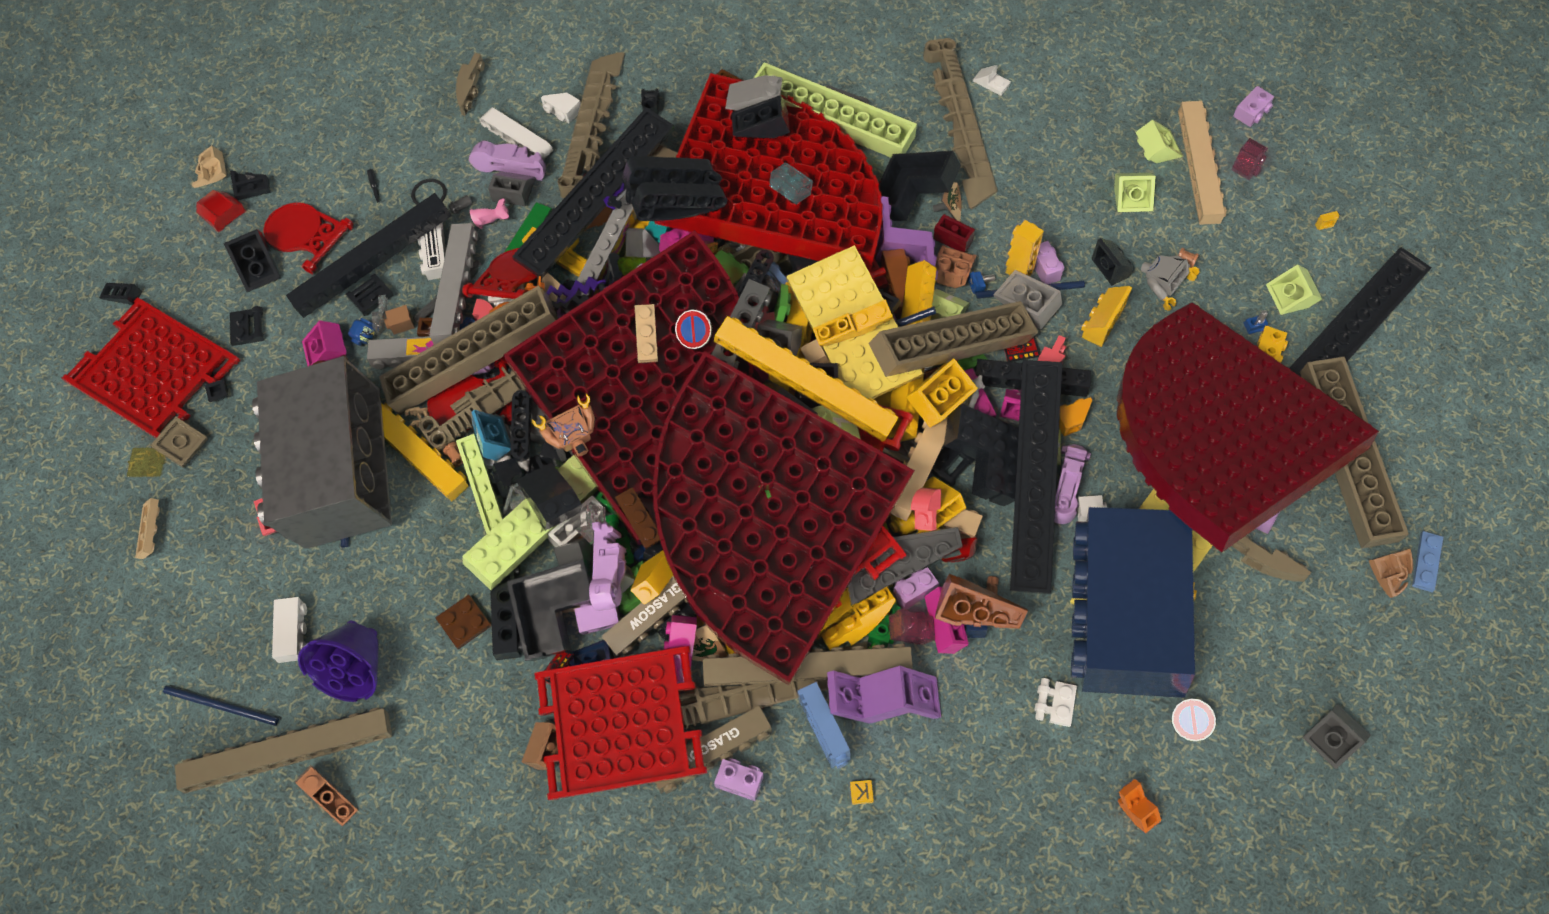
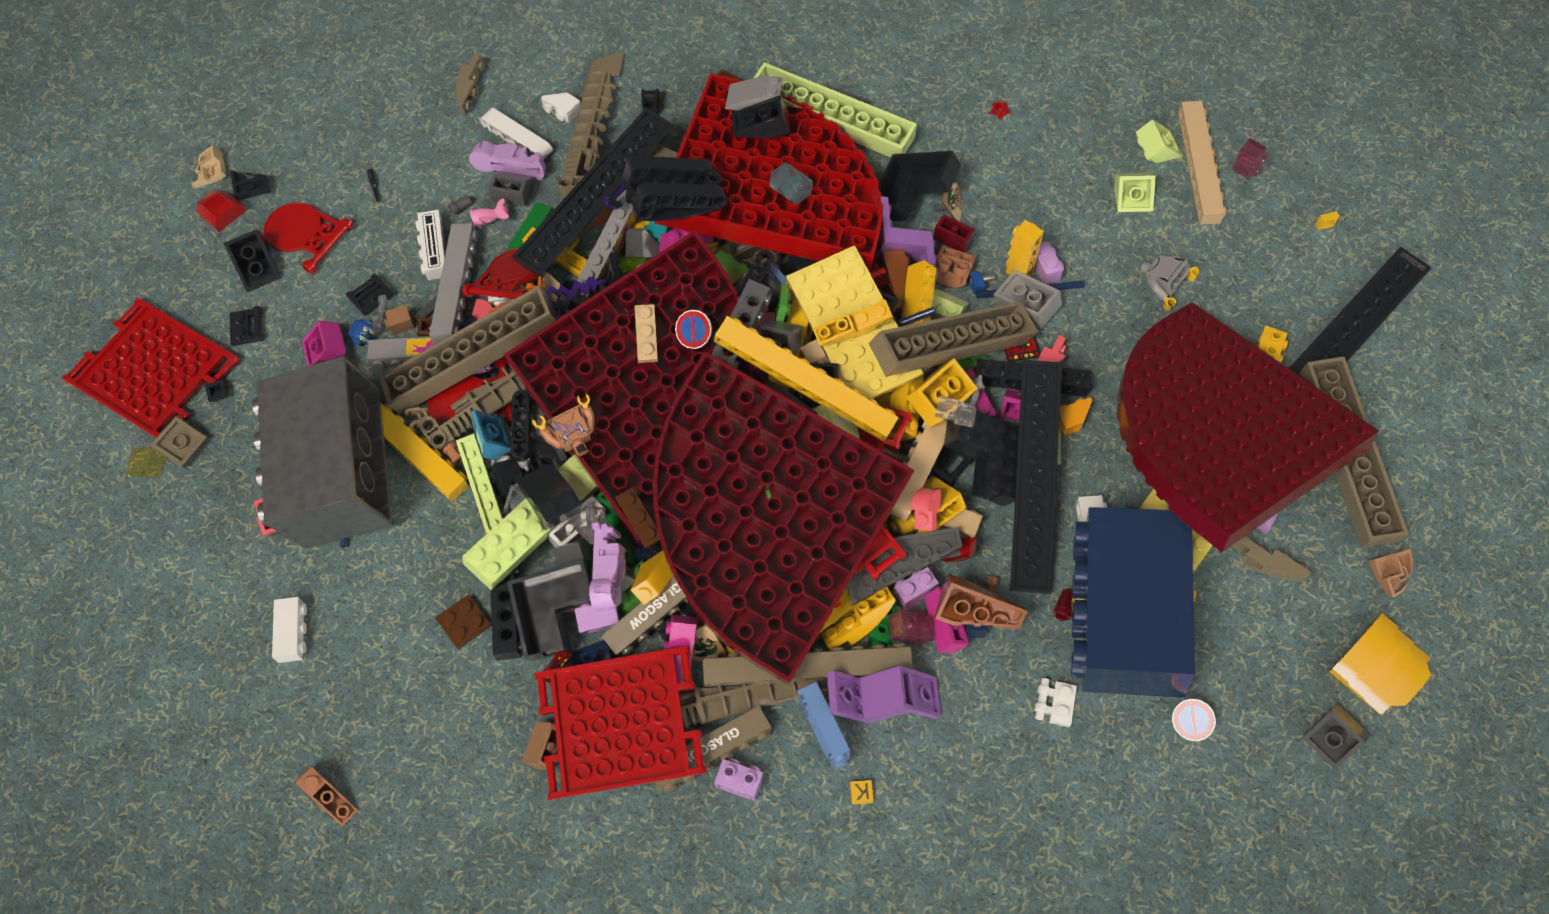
black slope [99,283,142,305] -> none
tan plate [135,498,160,559] -> none
dark blue piece [163,686,279,726] -> none
dark tan brick [175,708,392,794] -> none
black brick [286,193,452,318] -> none
dark purple cone [298,621,379,702] -> none
black piece [411,179,447,205] -> none
dark tan piece [923,38,998,210] -> none
white slope [973,65,1011,96] -> none
lavender piece [1054,444,1091,524] -> none
yellow slope [1081,286,1132,347] -> none
black slope [1092,238,1133,286] -> none
orange brick [1118,779,1162,833] -> none
nougat bush [1178,248,1199,268] -> none
lavender brick [1233,86,1274,127] -> none
blue piece [1243,310,1268,334] -> none
yellowish green slope [1266,264,1322,315] -> none
medium blue plate [1412,531,1443,592] -> none
none -> clear slope [935,396,977,427]
none -> red plate [989,102,1011,120]
none -> dark red cone [1053,590,1073,621]
none -> yellow slope [1329,614,1431,715]

